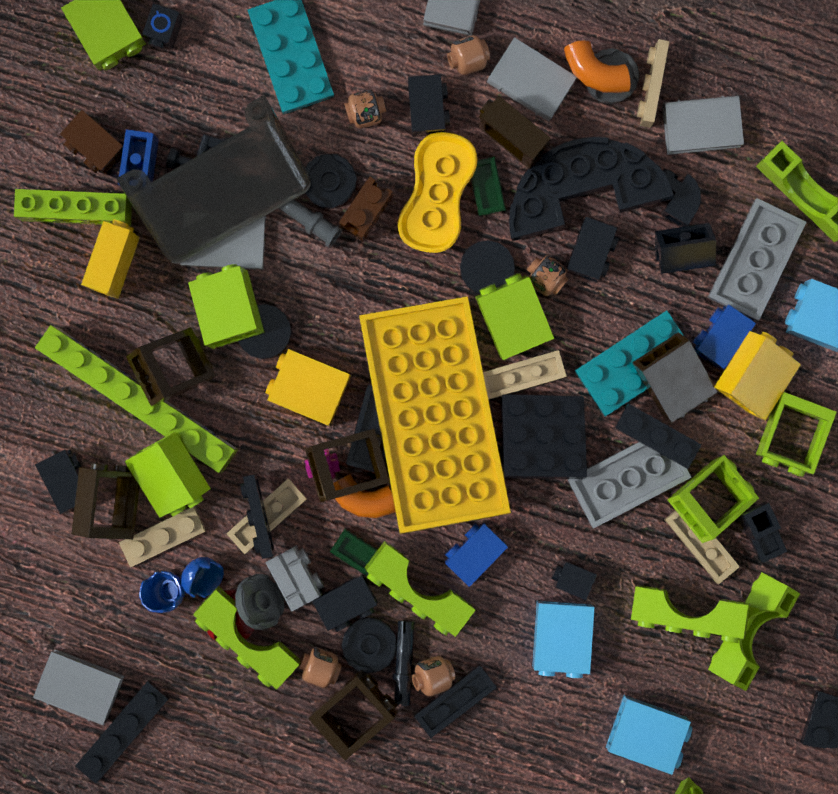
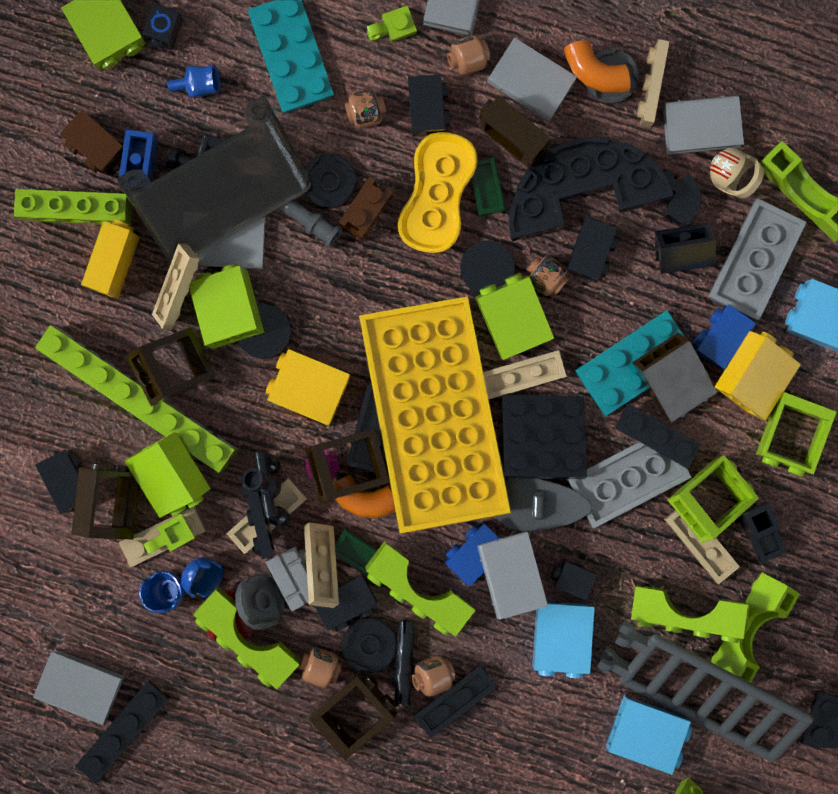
none -> lime plate [143,514,196,554]
none -> tan plate [152,243,199,330]
none -> blue piece [167,64,220,98]
none -> black piece [242,452,290,527]
none -> tan plate [304,522,339,608]
none -> lime plate [367,5,417,43]
none -> light grey piece [477,531,548,619]
none -> dark grey shield [496,478,592,531]
none -> dark grey bar [596,621,814,762]
none -> tan helmet [710,147,764,199]

